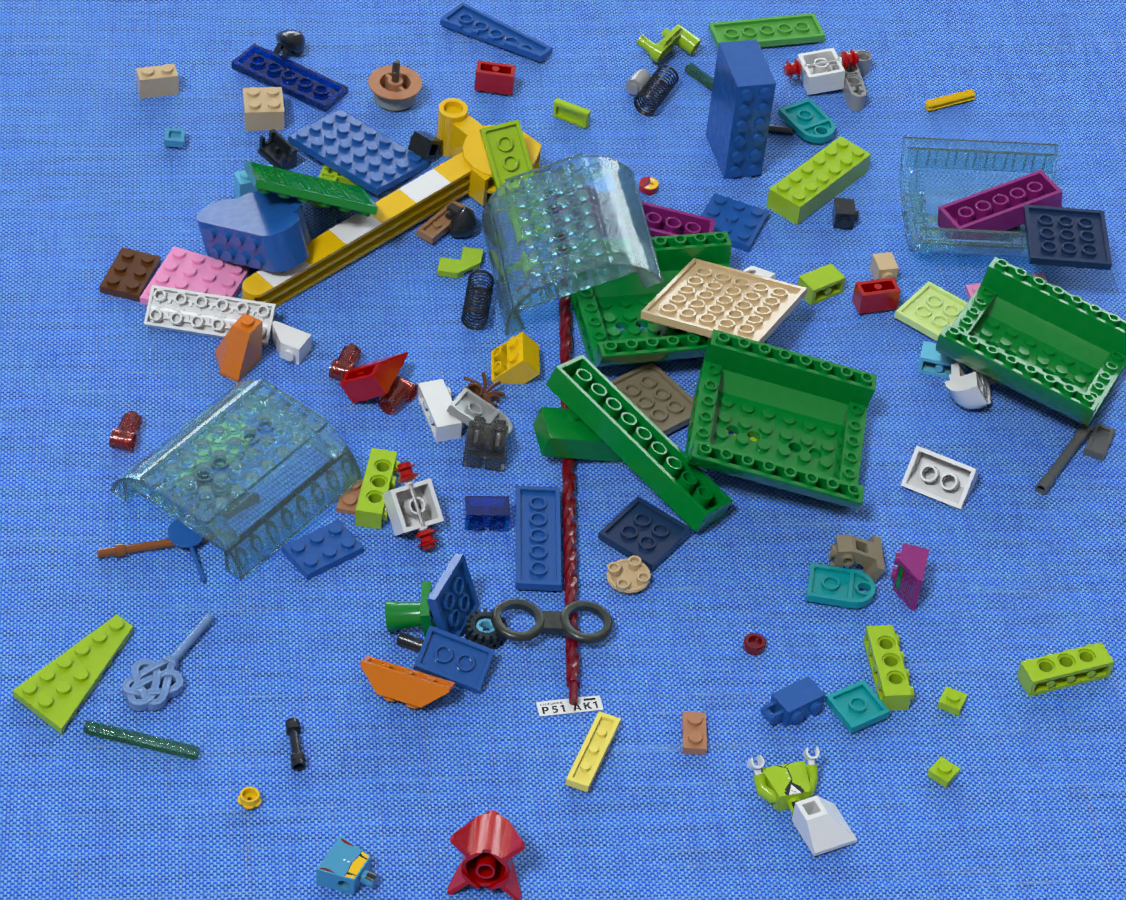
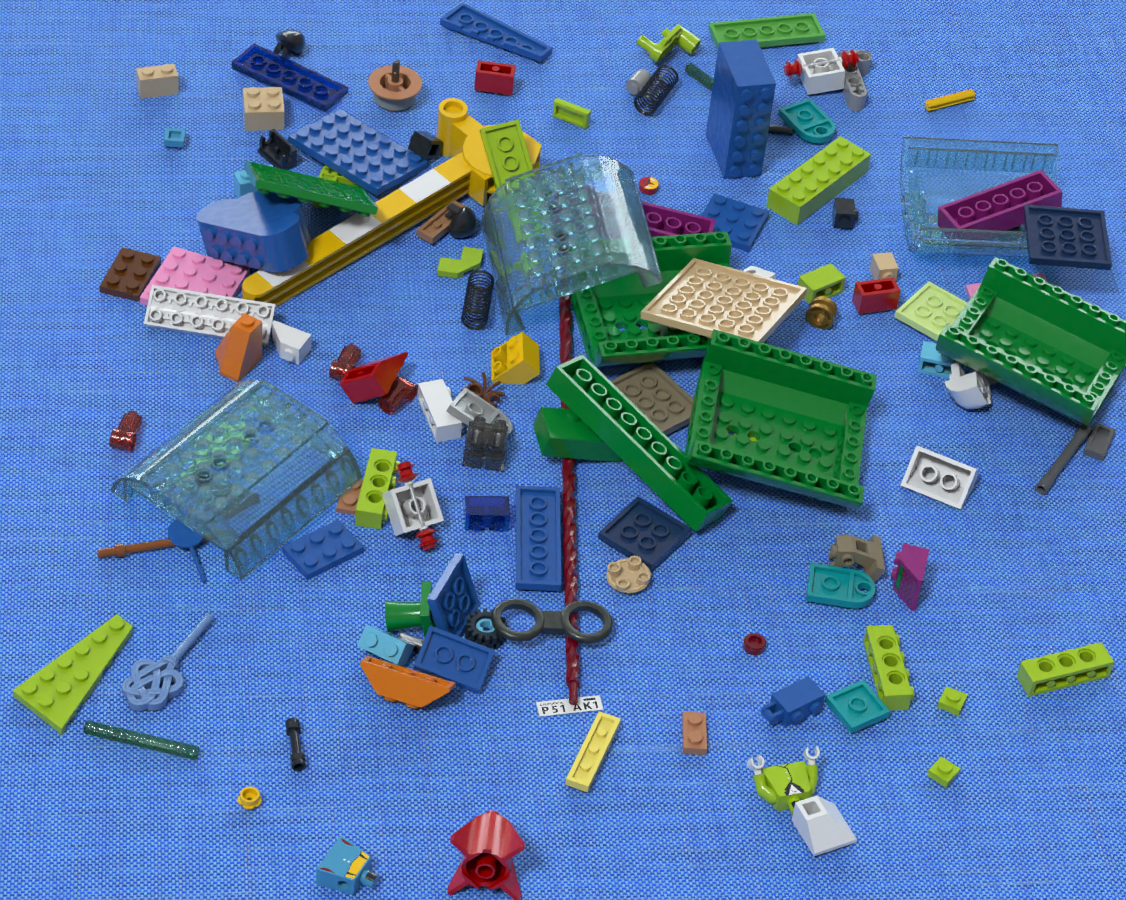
none -> medium azure brick [357,625,415,666]
none -> pearl gold wheel [805,296,838,329]

